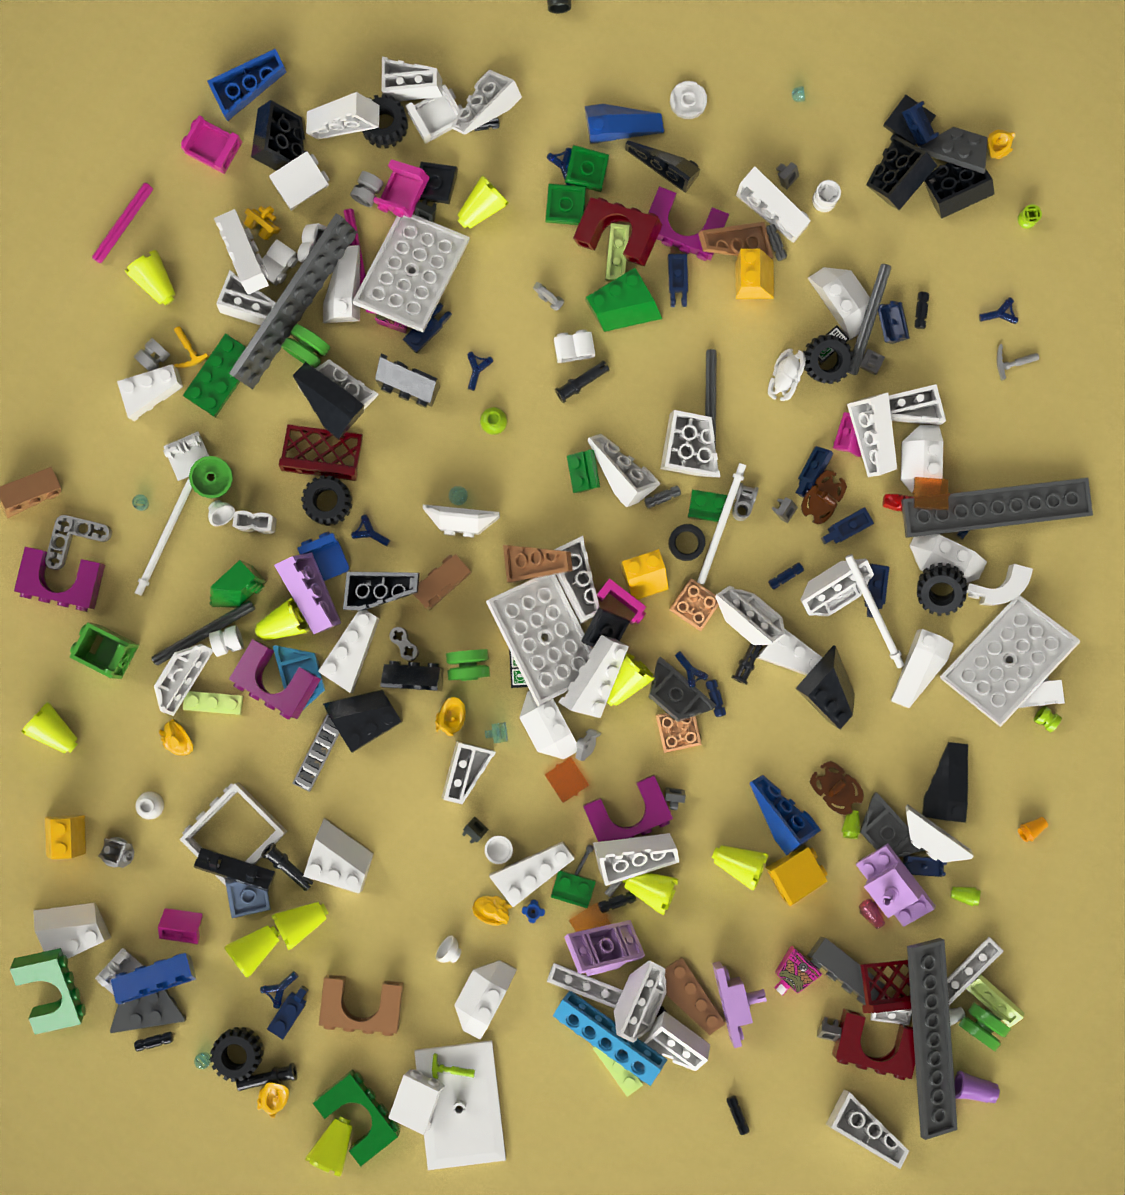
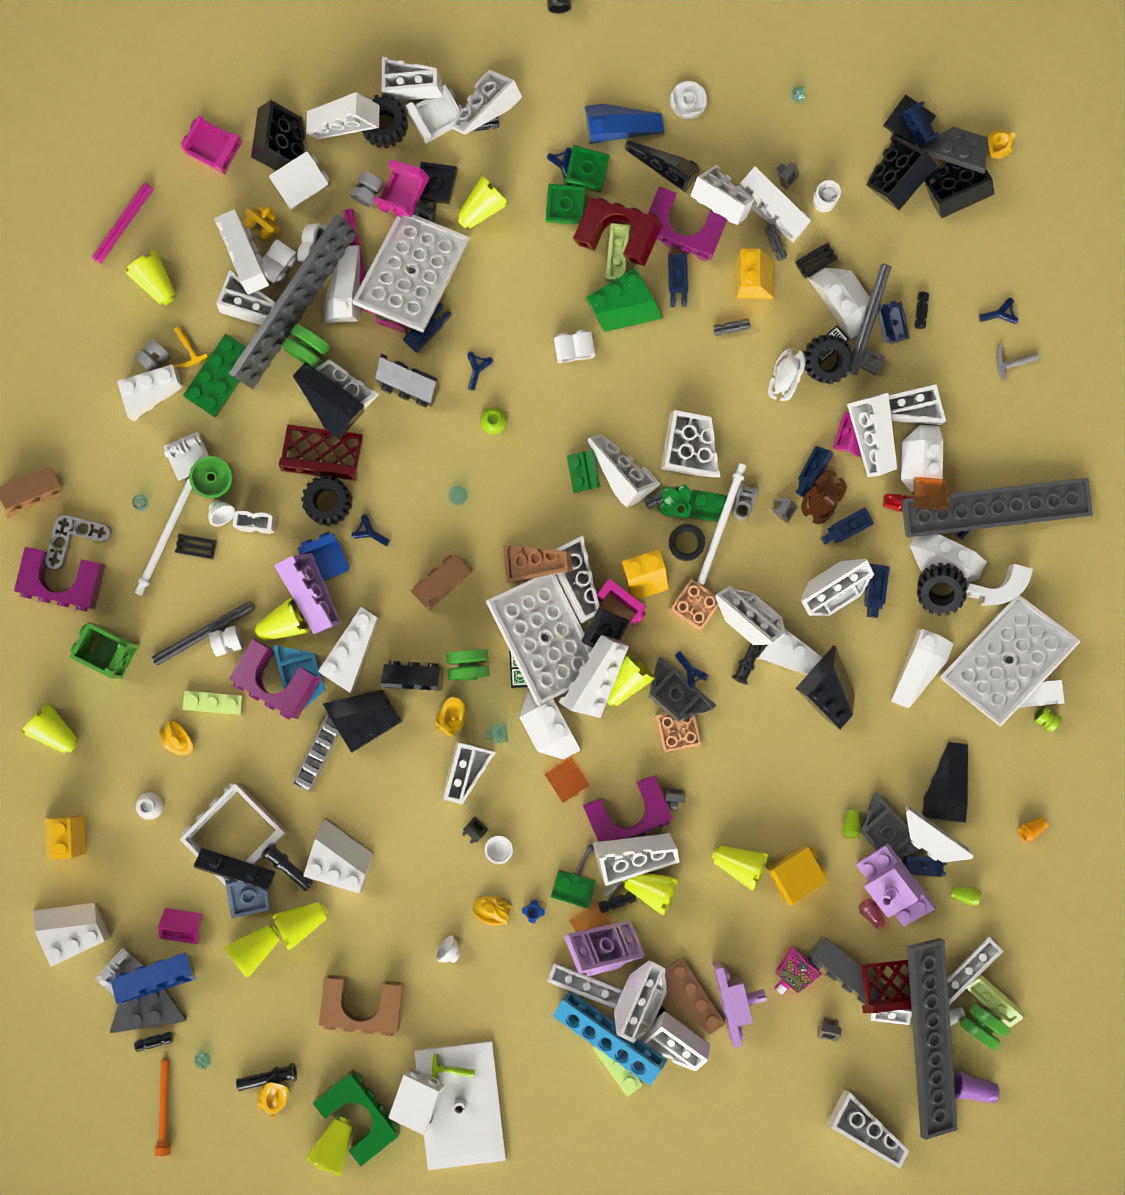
arch [10,948,86,1034] -> none
light grey hand [98,837,134,868] -> none
white wedge [154,644,213,716] -> none
blue wedge [207,48,287,121] -> none
green wedge [209,560,267,608] -> none
black tyre [210,1027,264,1082] -> none
clear blue piece [260,971,299,1009] -> none
dark blue hinge [267,985,309,1040] -> none
black wedge [343,572,420,611] -> none
light grey axle [390,627,419,661] -> none
white wedge [423,504,500,538] -> none
white wedge [454,960,517,1039] -> none
white wedge [489,841,575,907] -> none
light grey piece [533,282,564,311] -> none
black pin [554,361,610,403] -> none
light grey piece [575,729,601,761] -> none
medium nougat wing [698,222,774,259] -> none
dark grey axle [705,349,717,450] -> none
dark blue axle [706,679,726,717] -> none
black axle [726,1096,750,1135] -> none
blue wedge [750,775,821,855] -> none
dark blue axle [768,563,804,589] -> none
reddish brown shield [809,761,864,815] -> none
dark red arch [832,1008,915,1080] -> none
white bar [845,554,904,668] -> none
lime wheel [1018,204,1042,229] -> none
none -> orange piece [154,1058,171,1156]
none -> black tile [175,534,217,560]
none -> green plate [657,484,692,518]
none -> white wedge [691,165,754,225]
none -> dark grey axle [713,319,751,336]
none -> black tile [795,242,837,279]

